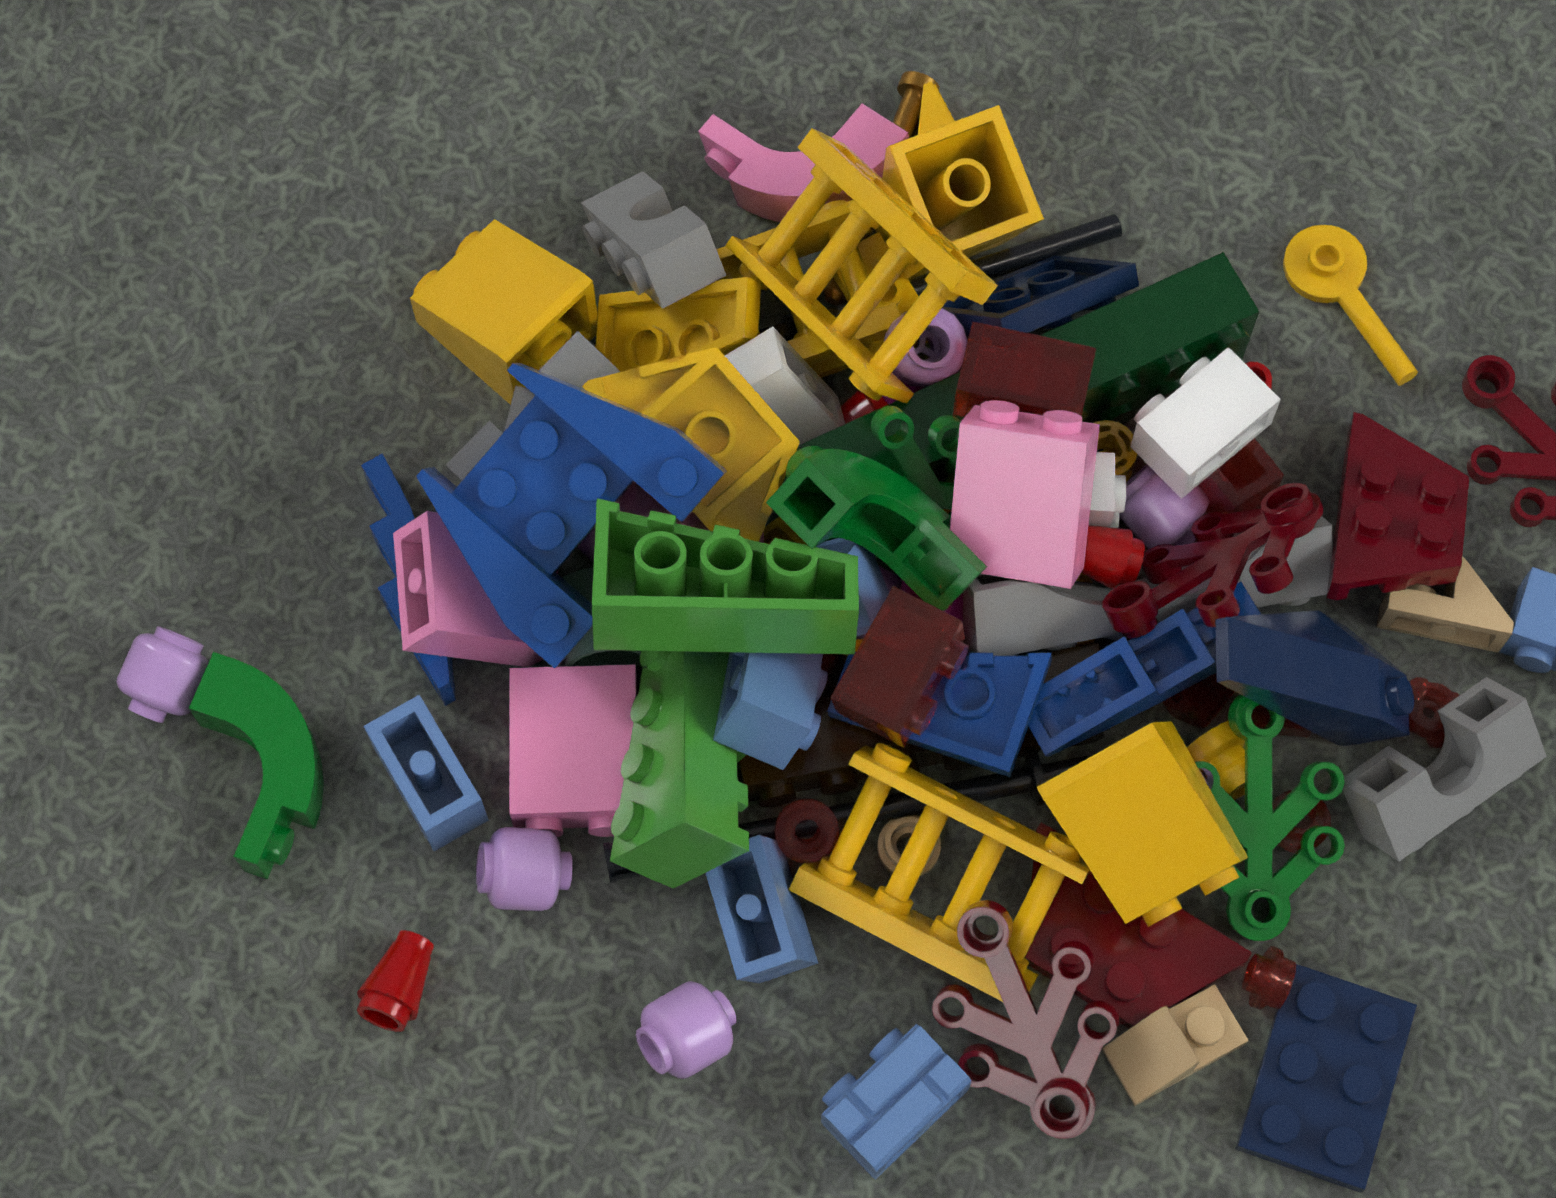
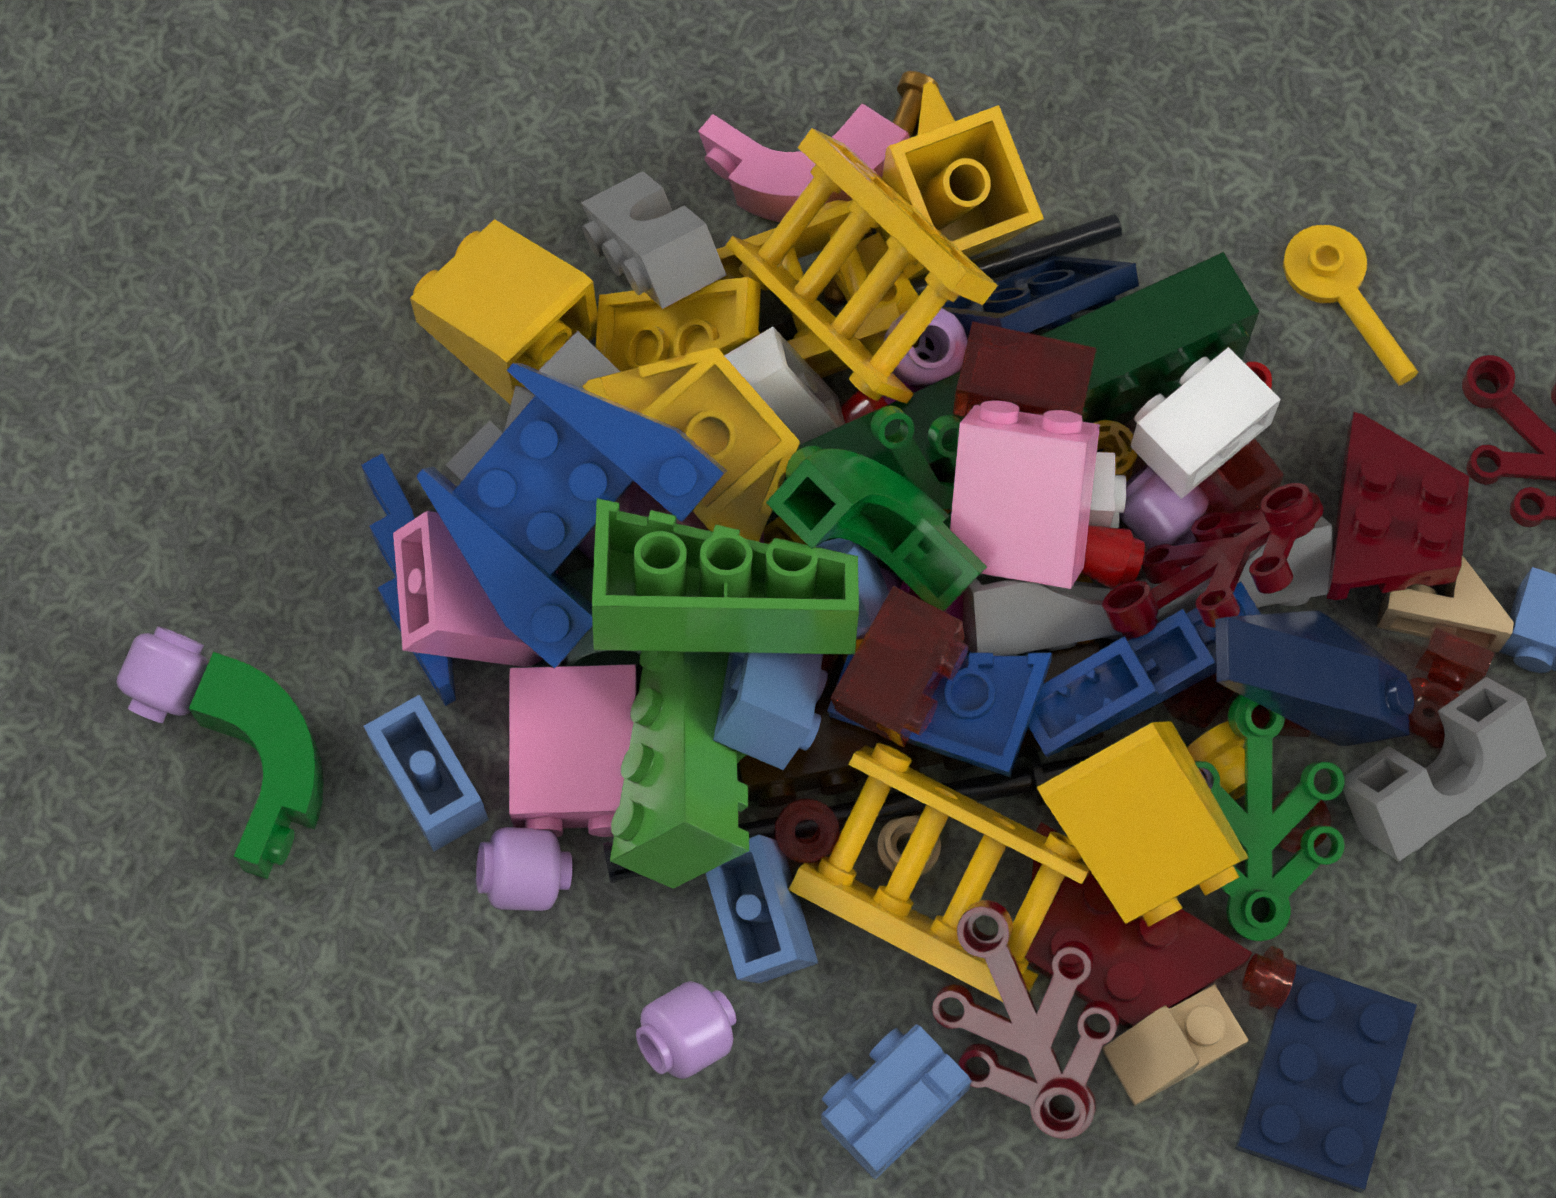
red cone [357,930,434,1032] -> none
none -> clear red plate [1415,628,1495,692]

